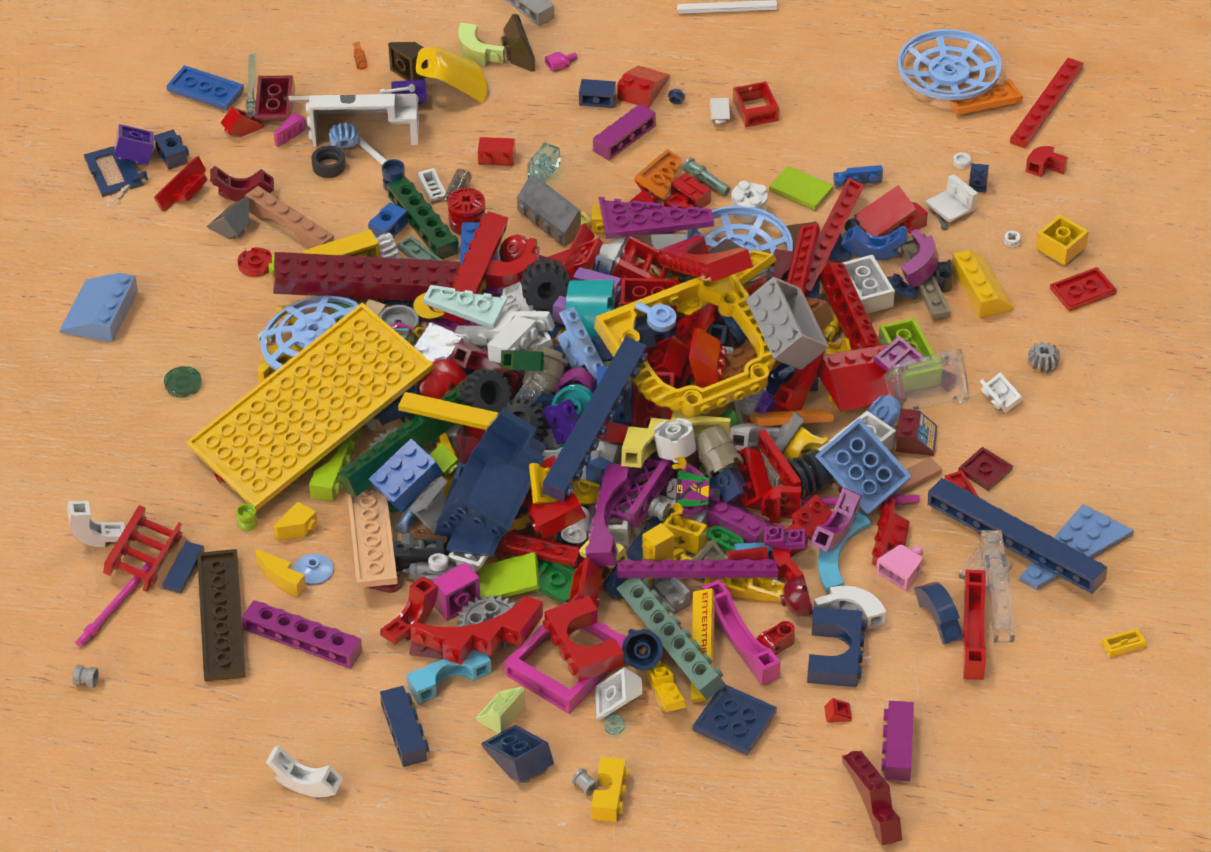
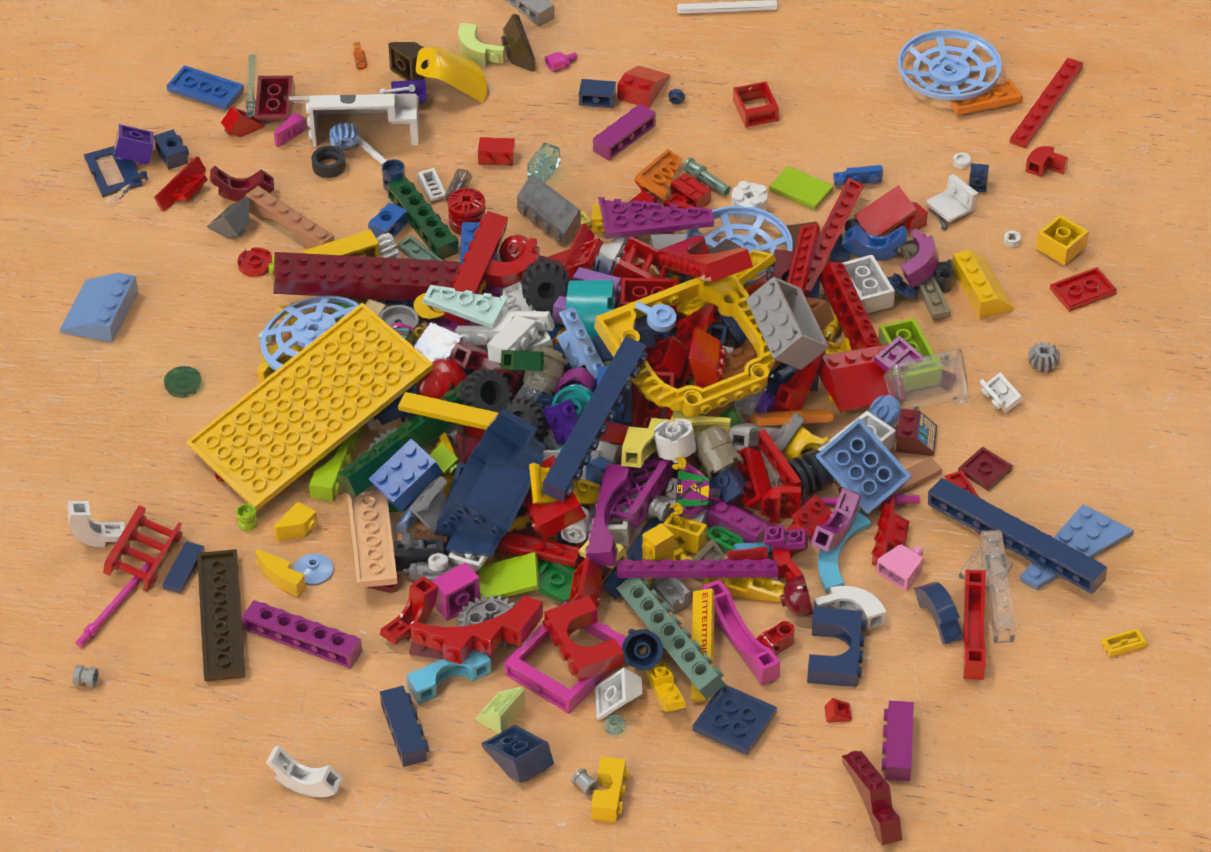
white slope [709,98,730,123] -> none

